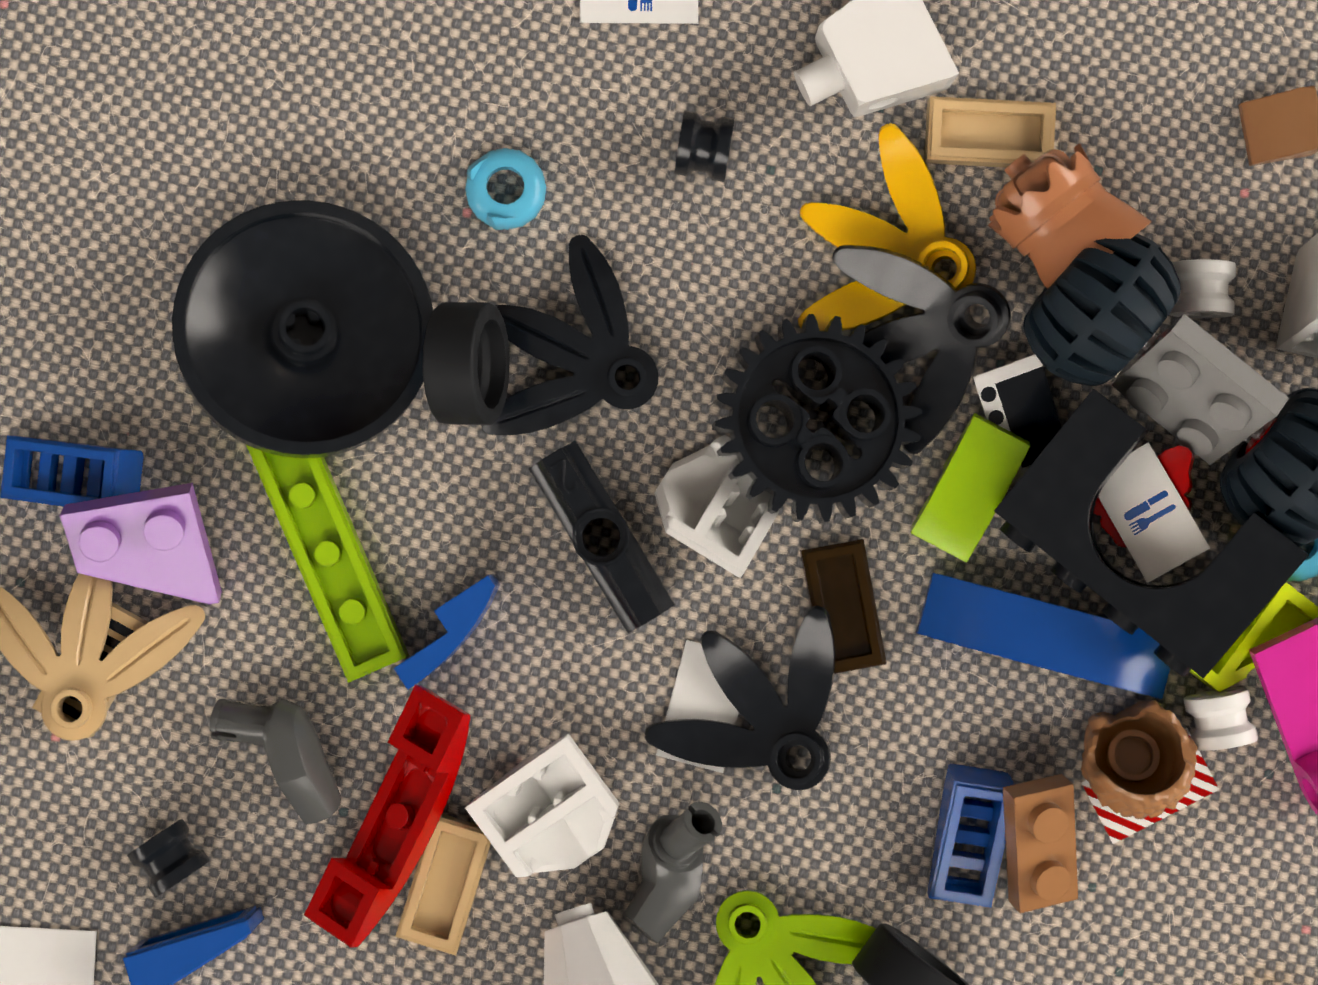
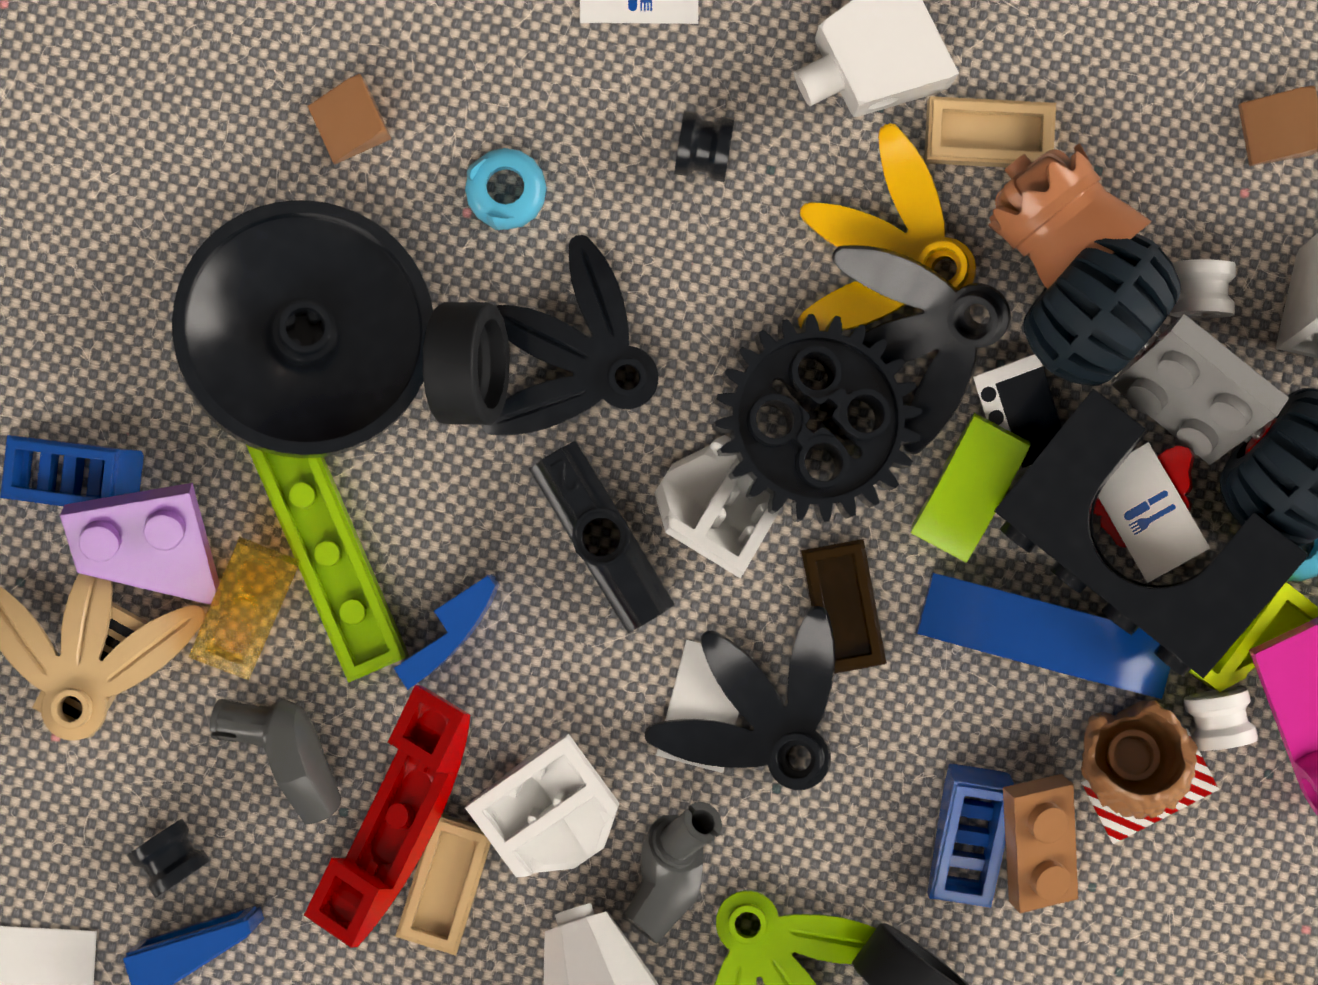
none -> clear yellow plate [188,536,299,680]
none -> medium nougat slope [308,73,392,165]

